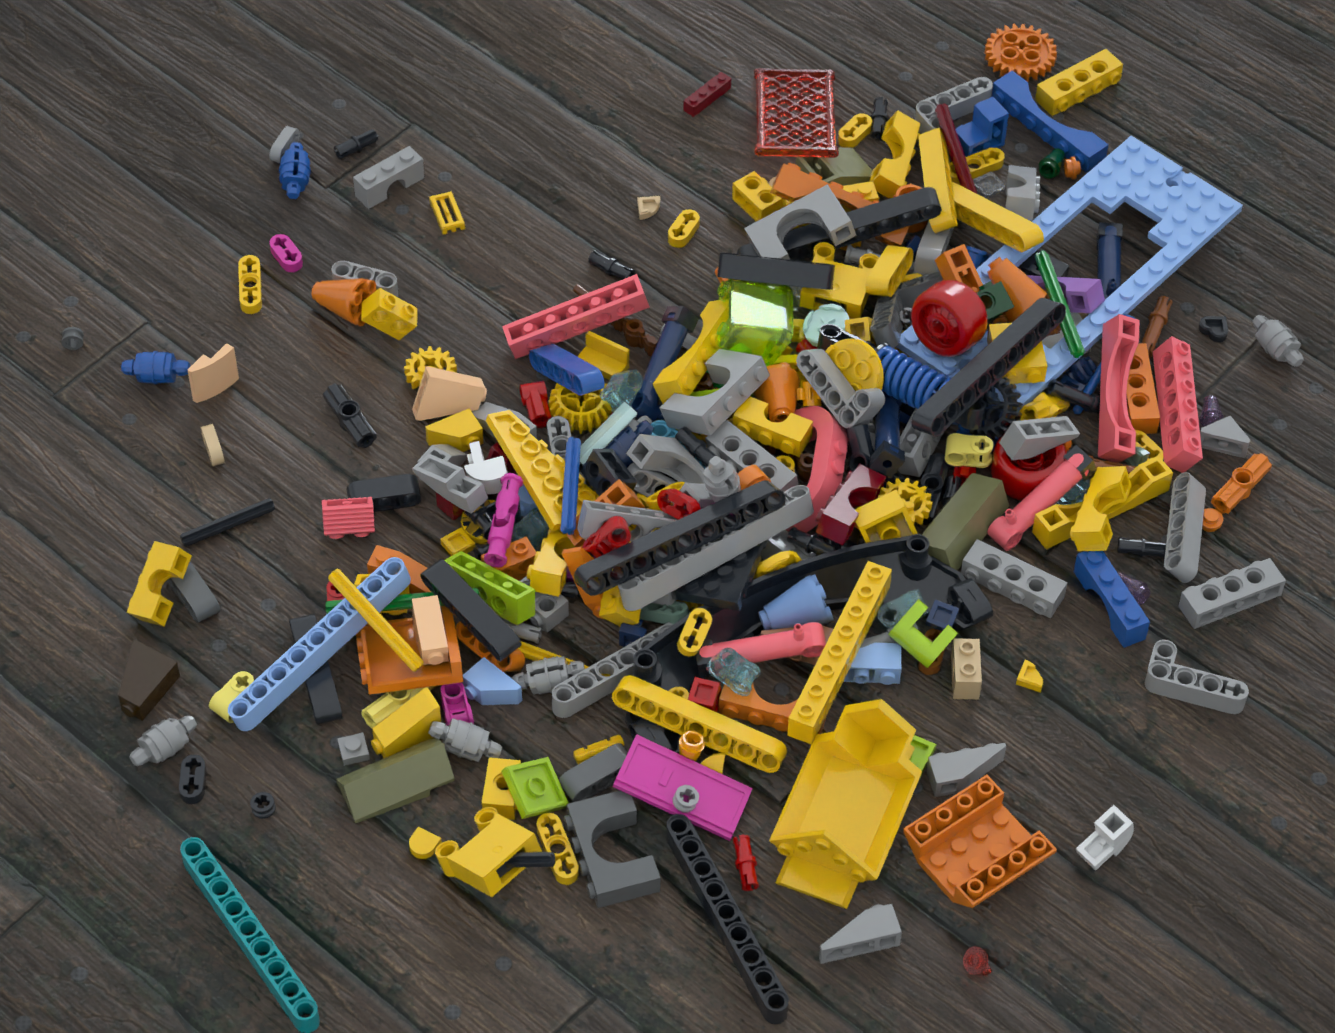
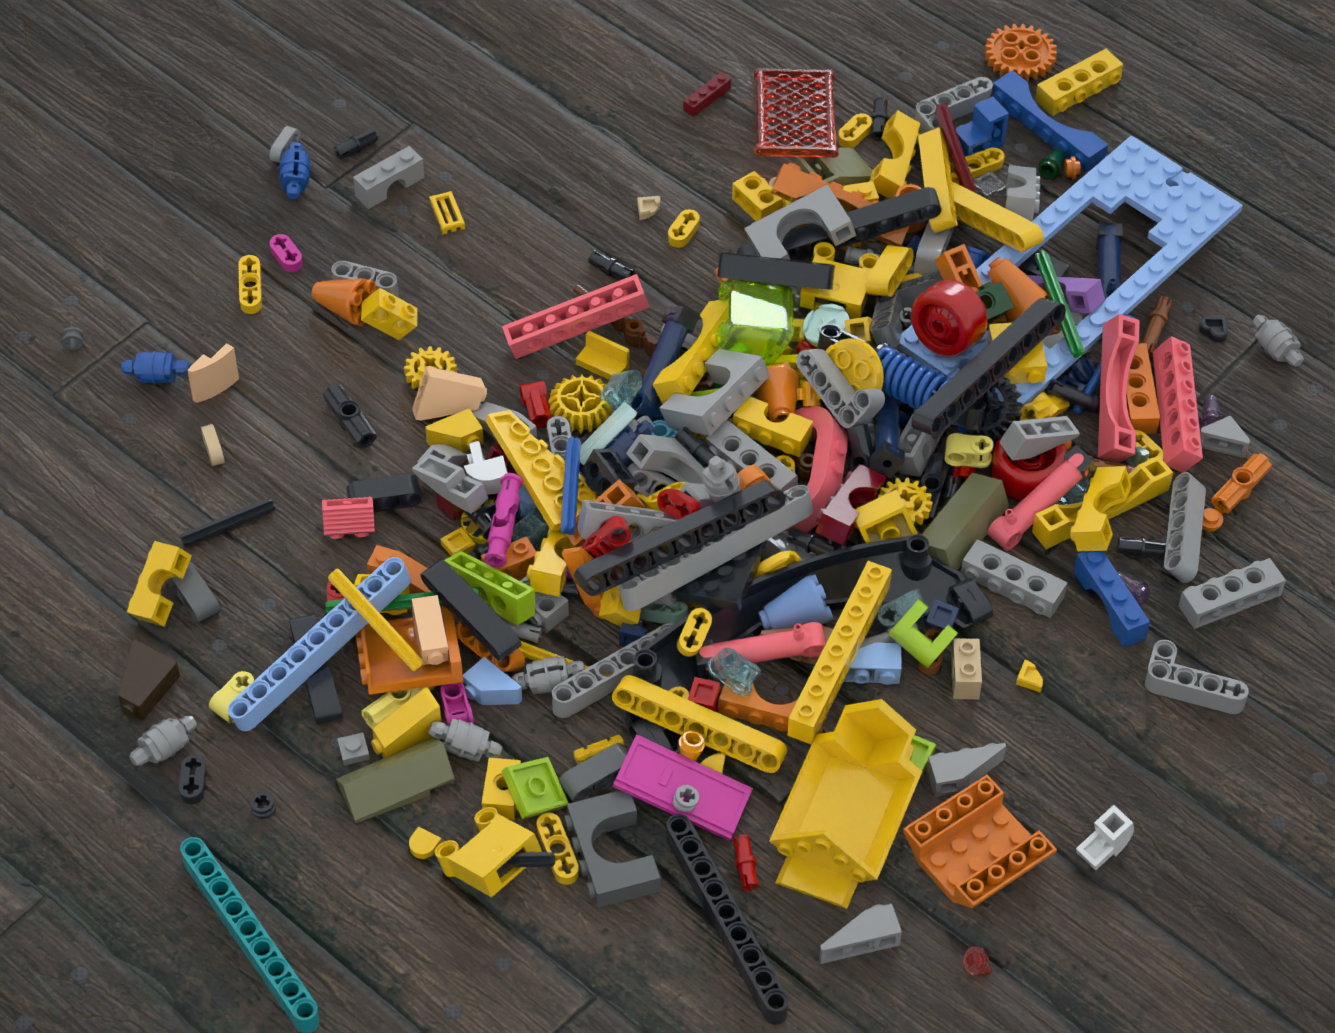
blue beam [529,343,605,396] -> none

